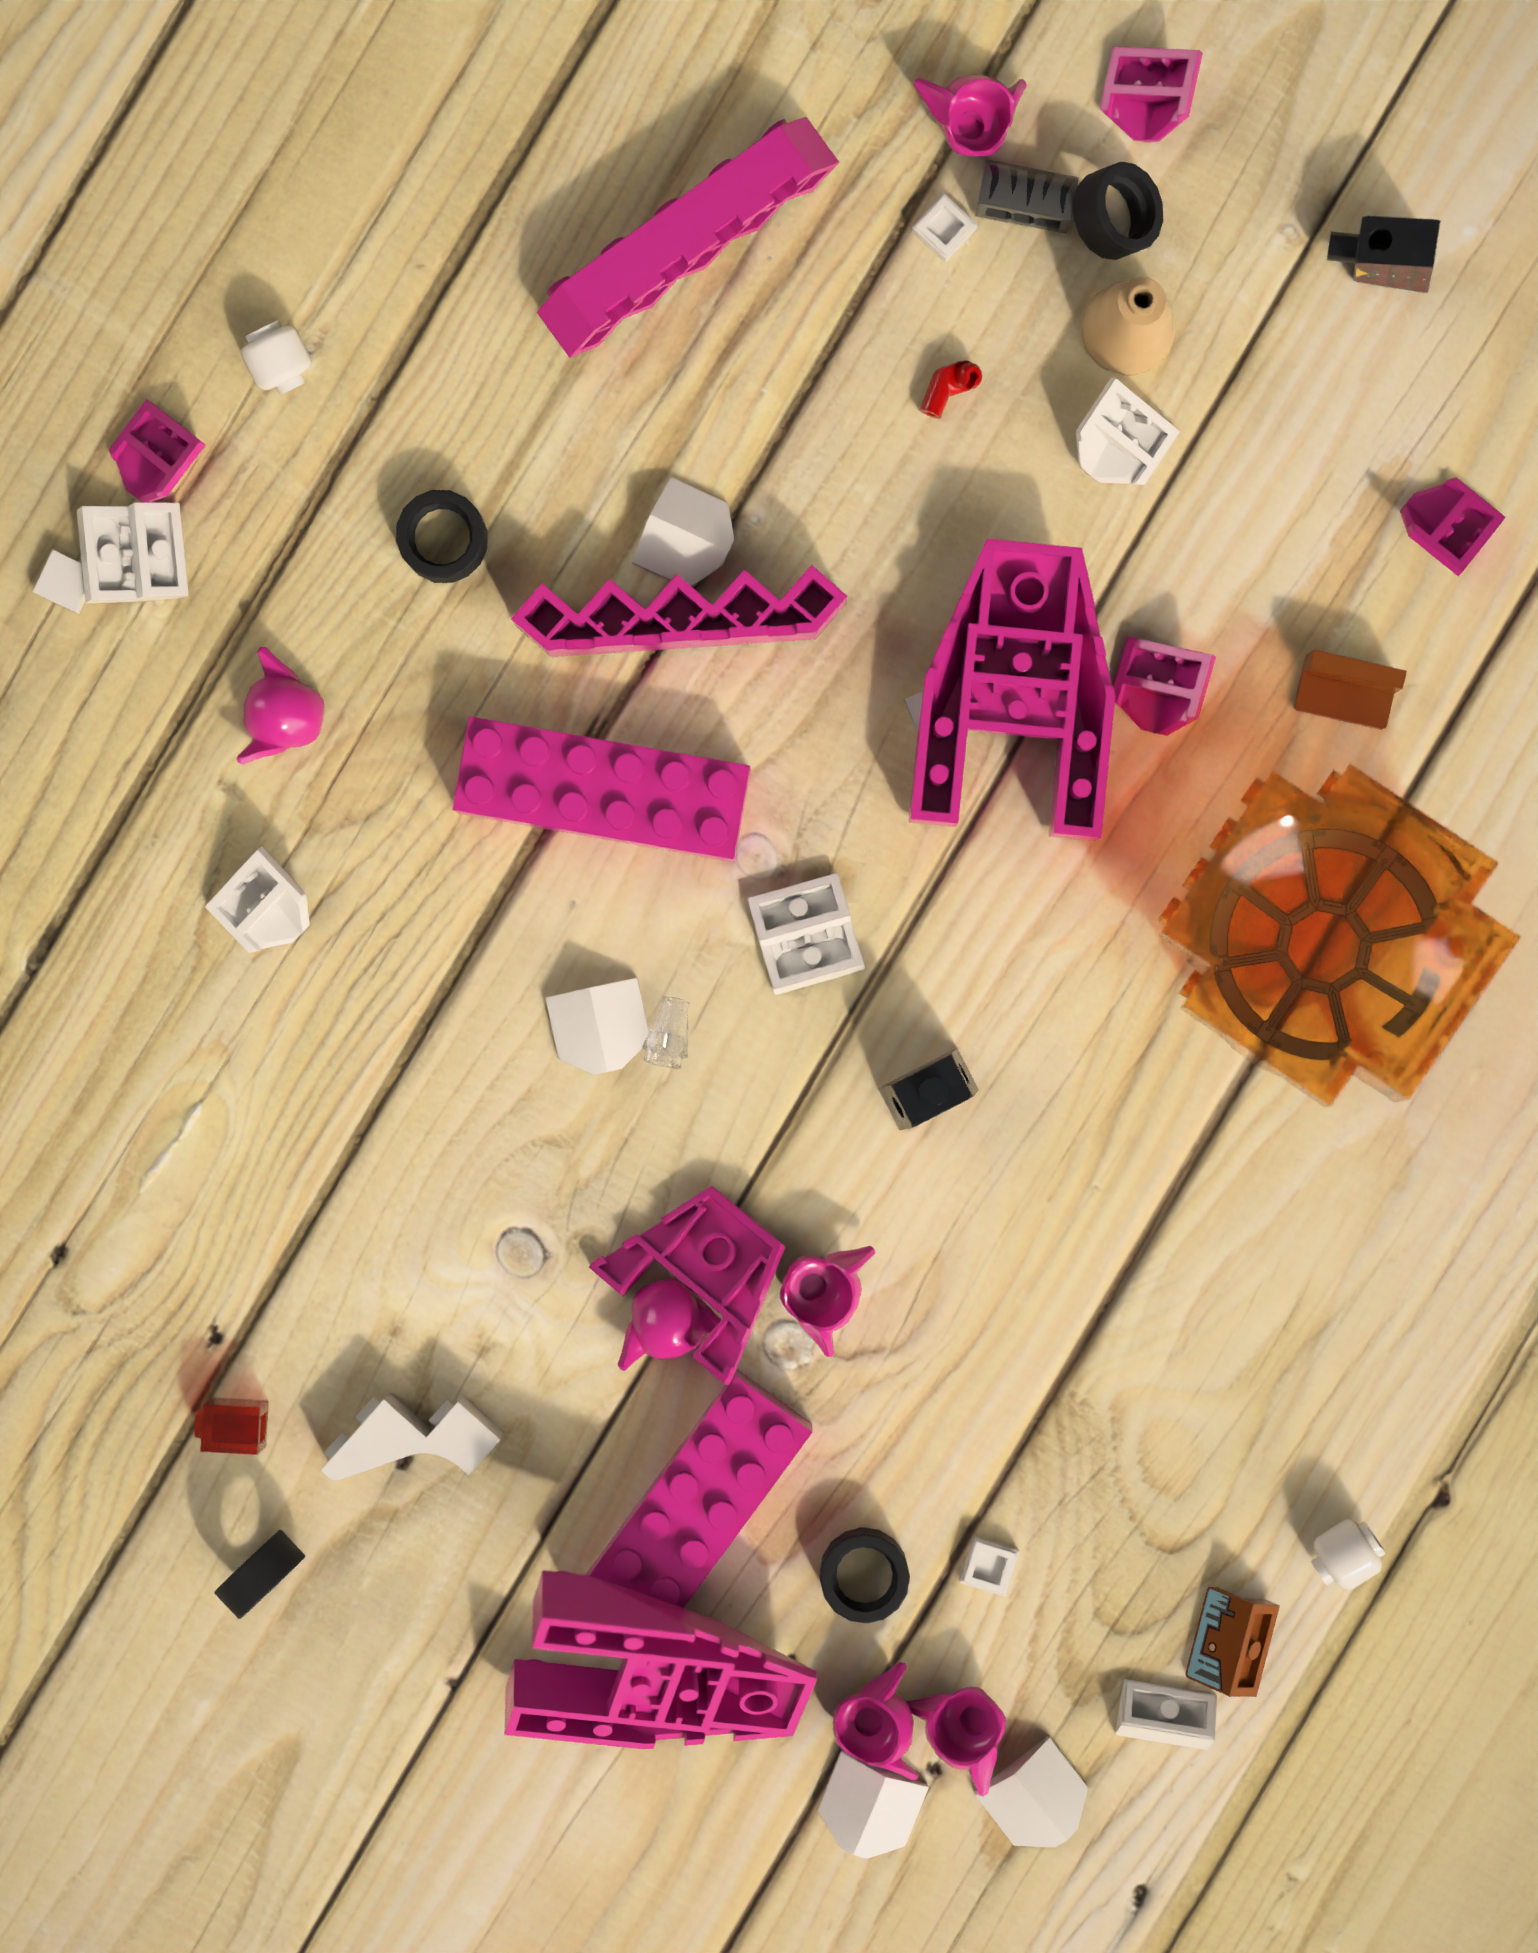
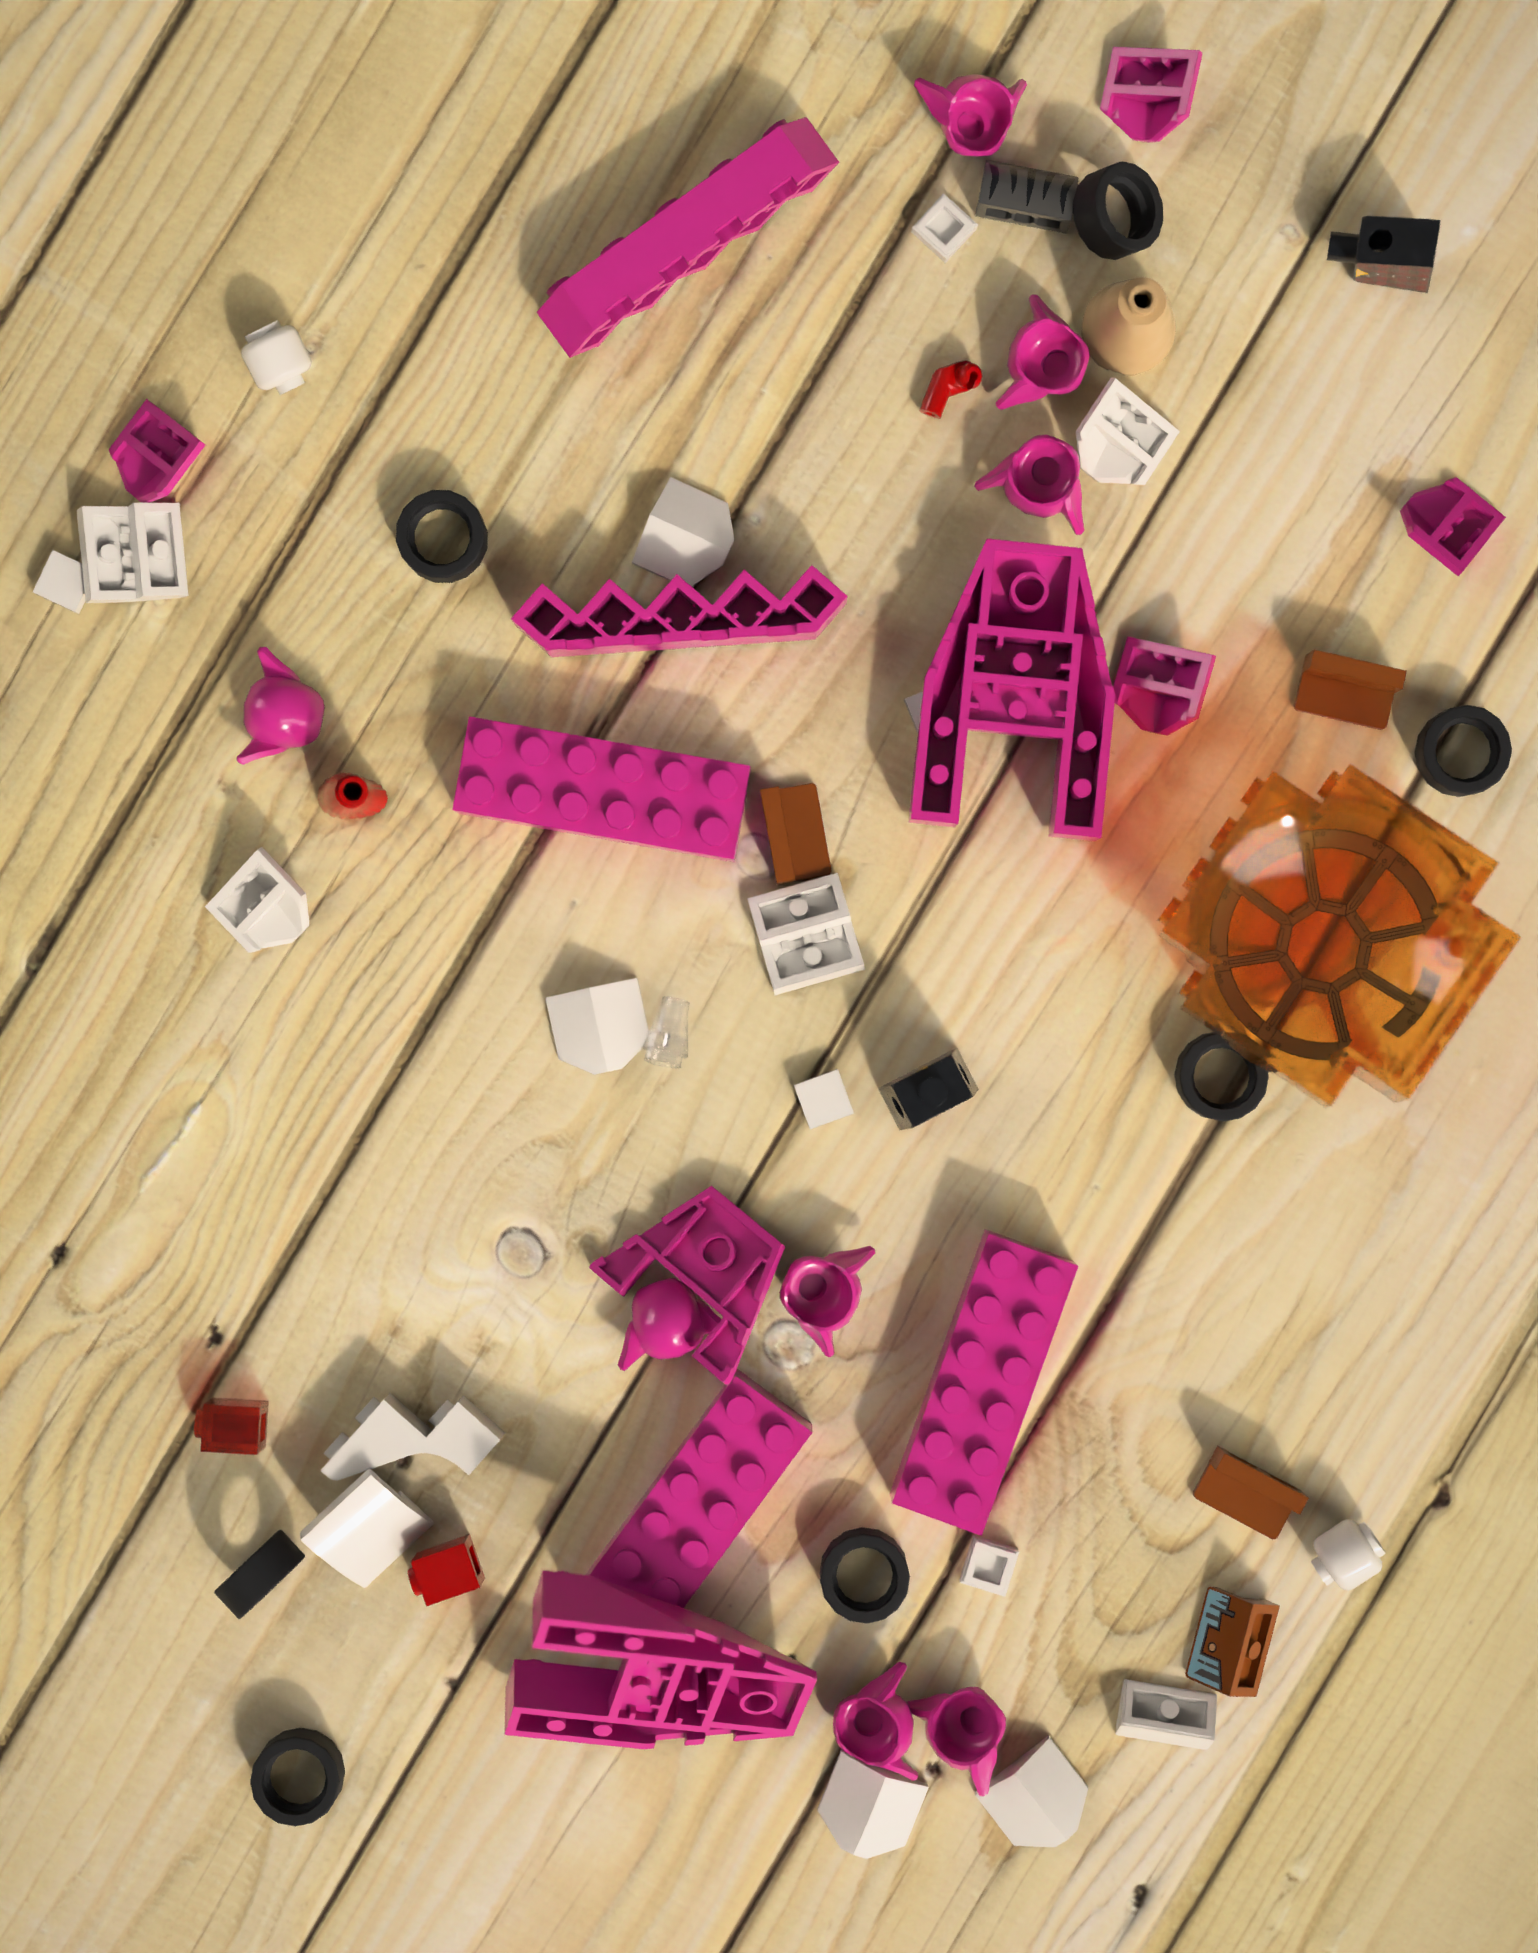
none -> black tyre [250,1728,345,1827]
none -> white slope [300,1468,433,1588]
none -> red piece [318,772,388,819]
none -> red brick [408,1534,485,1607]
none -> dark orange panel [760,783,832,885]
none -> white tile [794,1069,854,1129]
none -> dark pink brick [890,1229,1079,1536]
none -> dark pink piece [974,435,1085,535]
none -> dark pink piece [996,294,1090,410]
none -> black tyre [1174,1031,1269,1122]
none -> dark orange panel [1193,1446,1309,1540]
none -> black tyre [1415,705,1512,797]

